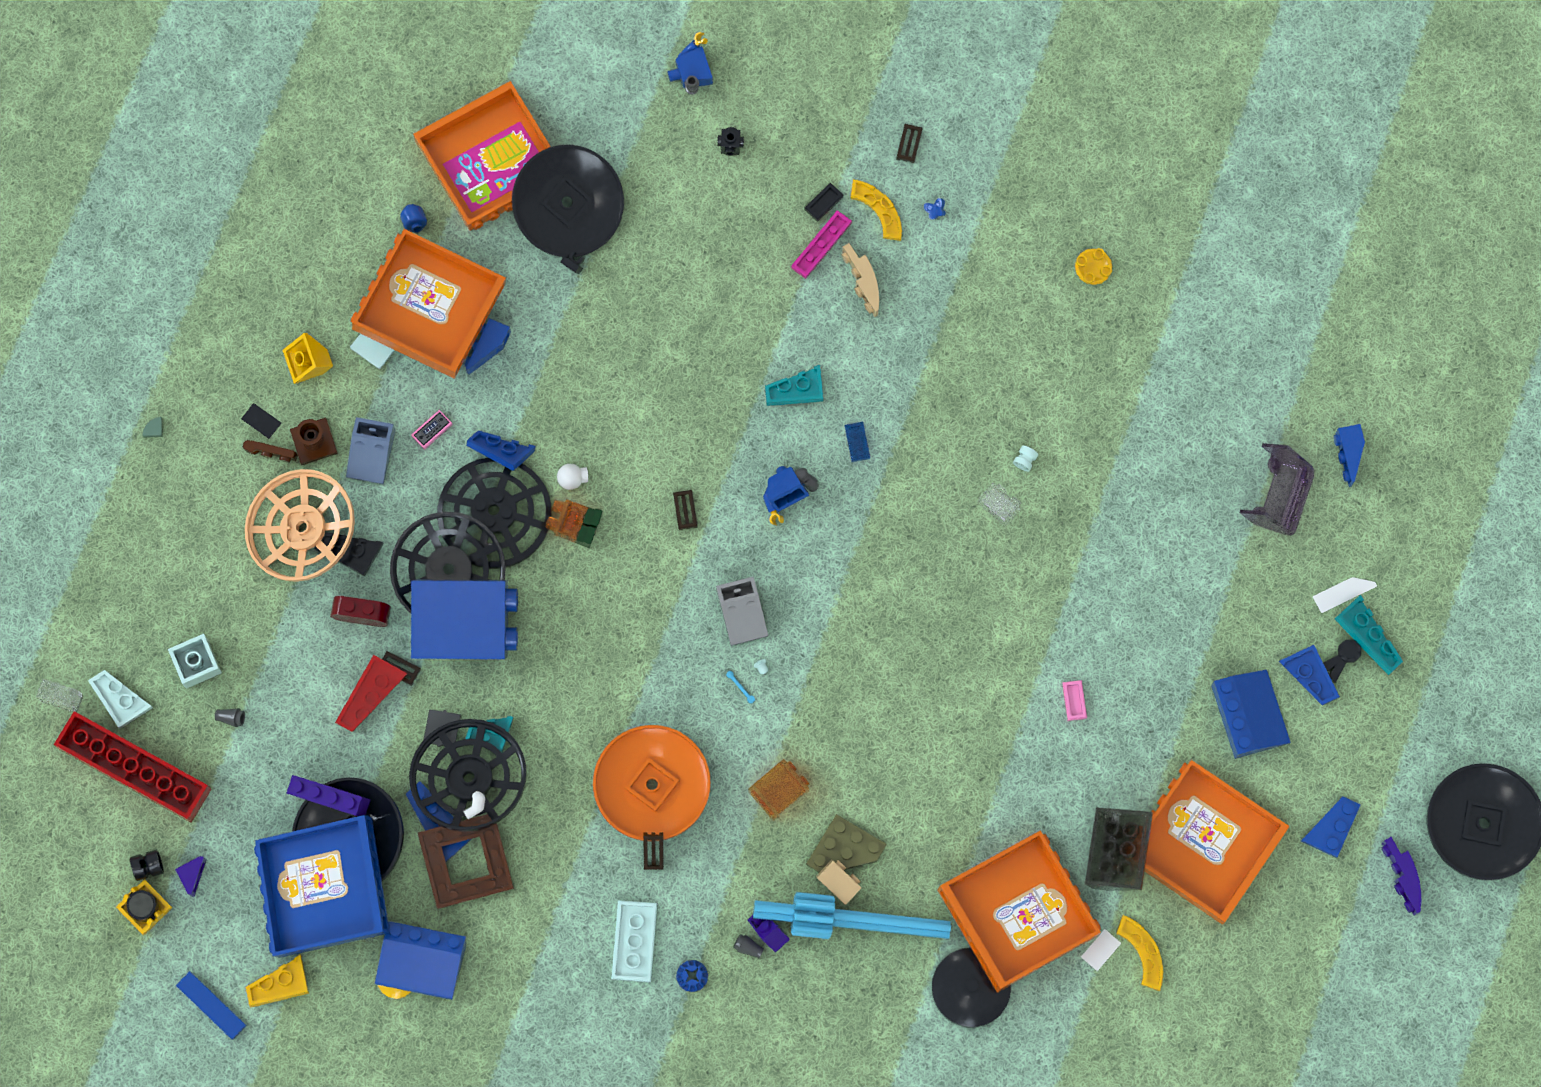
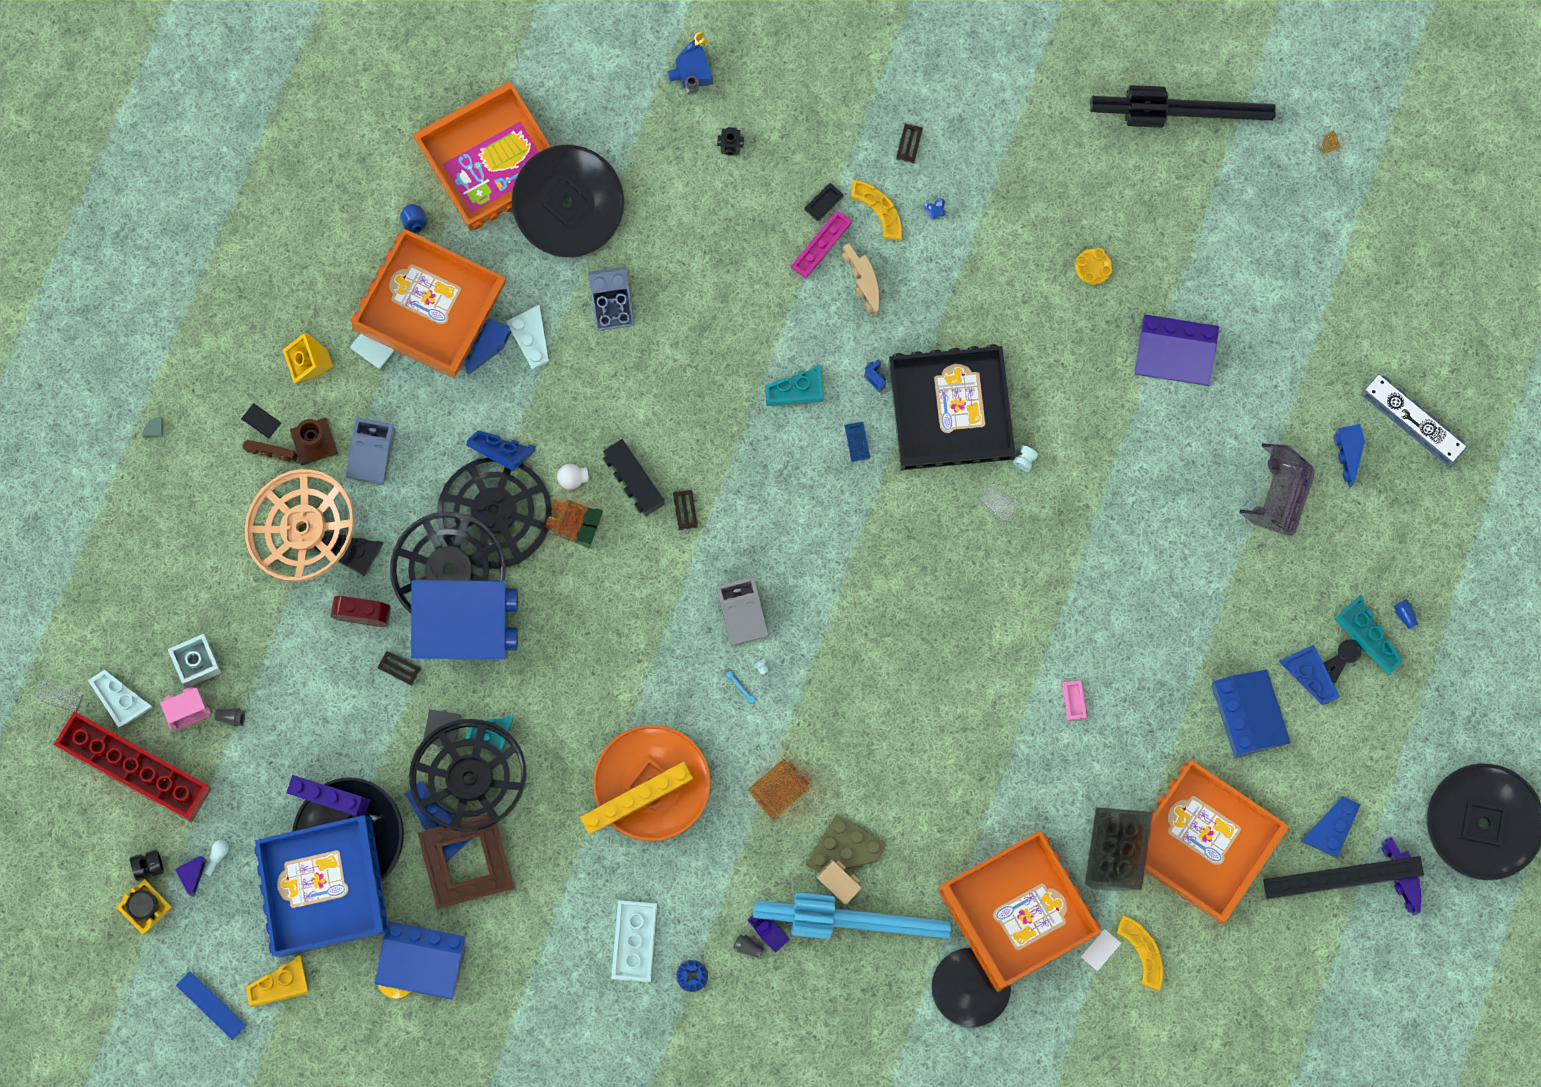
red wing [335,655,407,732] -> none
tile [411,410,453,450] -> none
white arm [463,791,485,820] -> none
black tile [560,251,585,274] -> none
dark brown tile [643,832,664,870] -> none
blue torso [763,466,819,526] -> none
white sticker [1313,577,1377,613] -> none
none -> bright pink brick [160,687,211,731]
none -> light aqua piece [204,840,229,876]
none -> light aqua wing [506,305,549,371]
none -> yellow plate [580,762,693,835]
none -> sand blue slope [588,266,634,330]
none -> black brick [602,439,665,517]
none -> blue bracket [864,359,886,392]
none -> black panel [889,344,1015,470]
none -> black axle [1090,85,1276,128]
none -> dark purple slope [1134,314,1219,386]
none -> black tile [1263,856,1424,899]
none -> clear orange tile [1321,130,1341,154]
none -> brick [1361,374,1467,468]
none -> blue cone [1393,599,1418,629]

